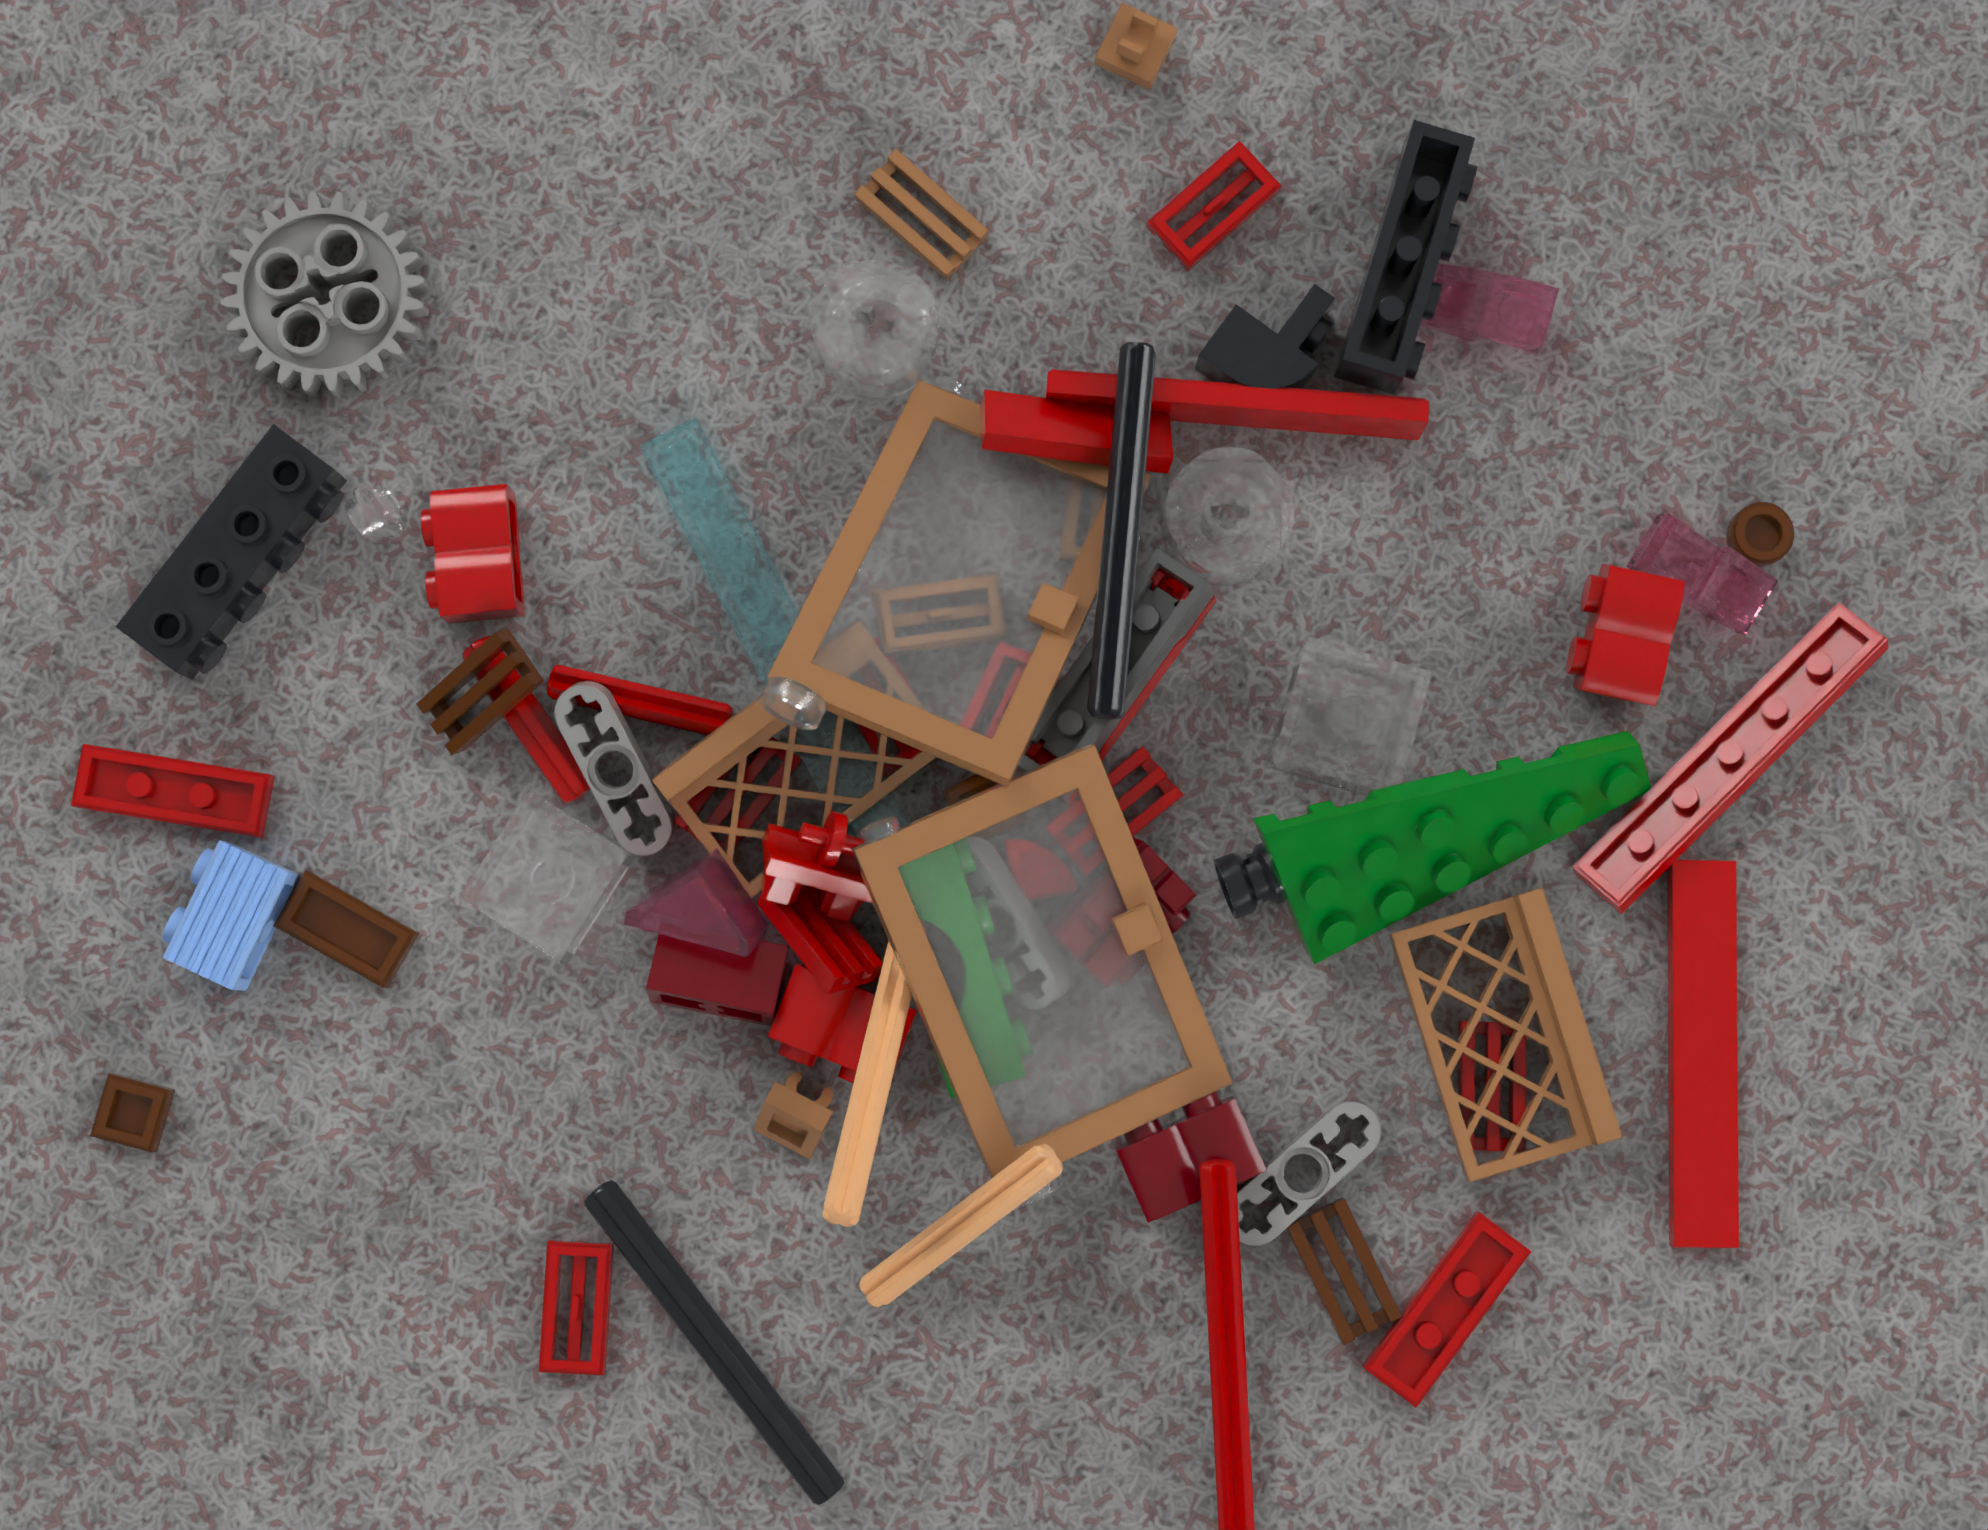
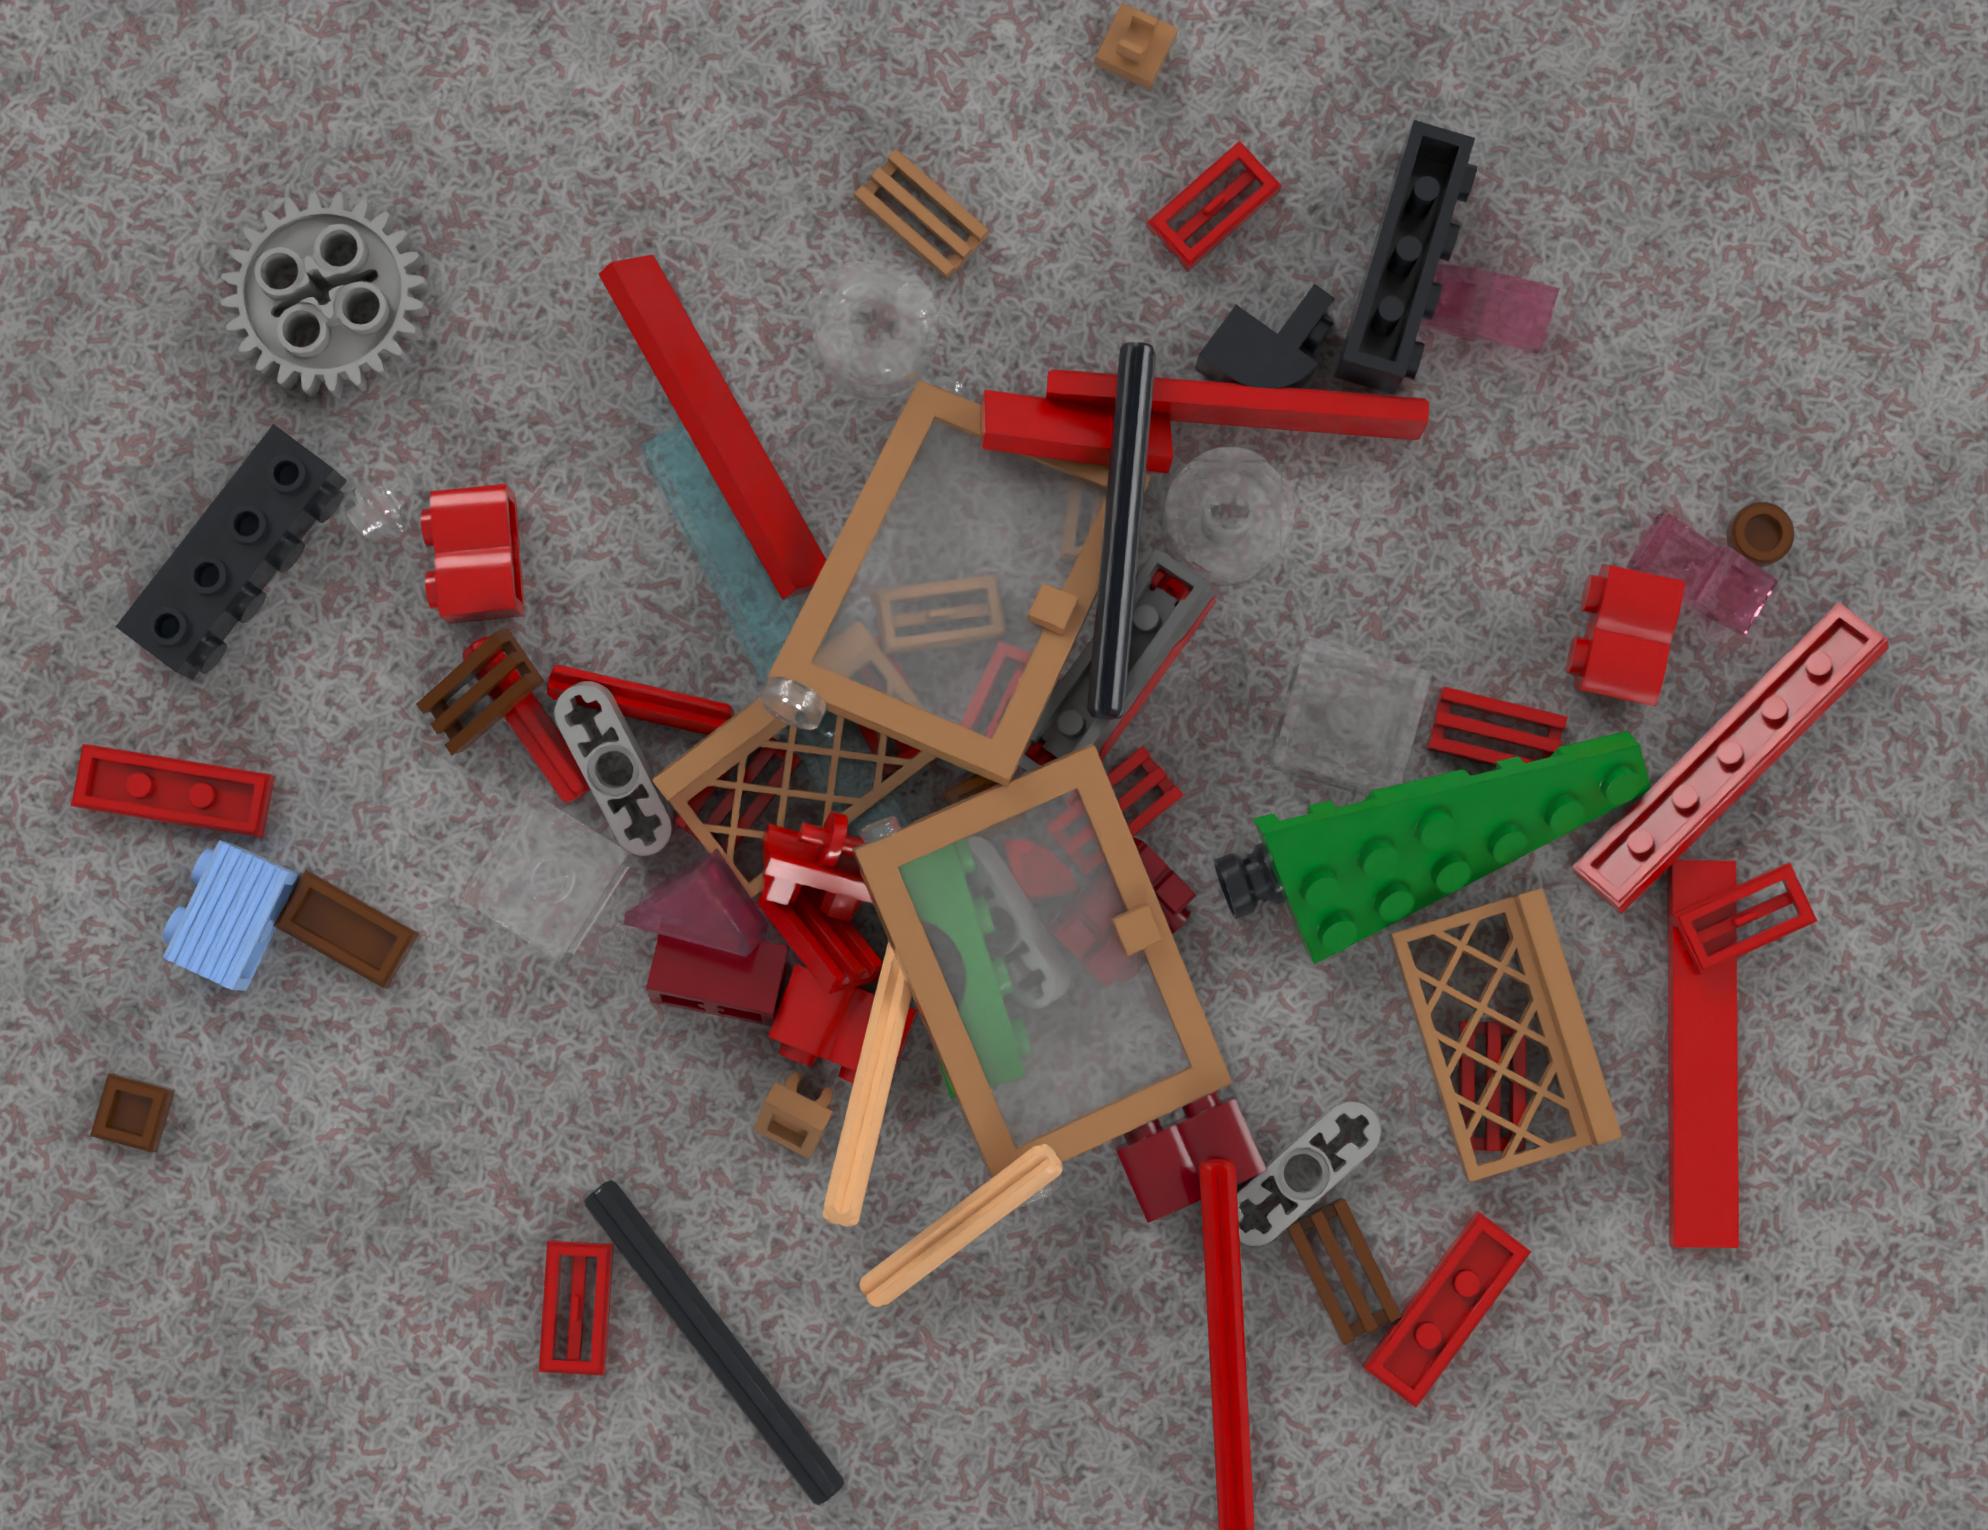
none -> red tile [599,255,827,600]
none -> red tile [1426,686,1568,767]
none -> red tile [1669,863,1818,974]

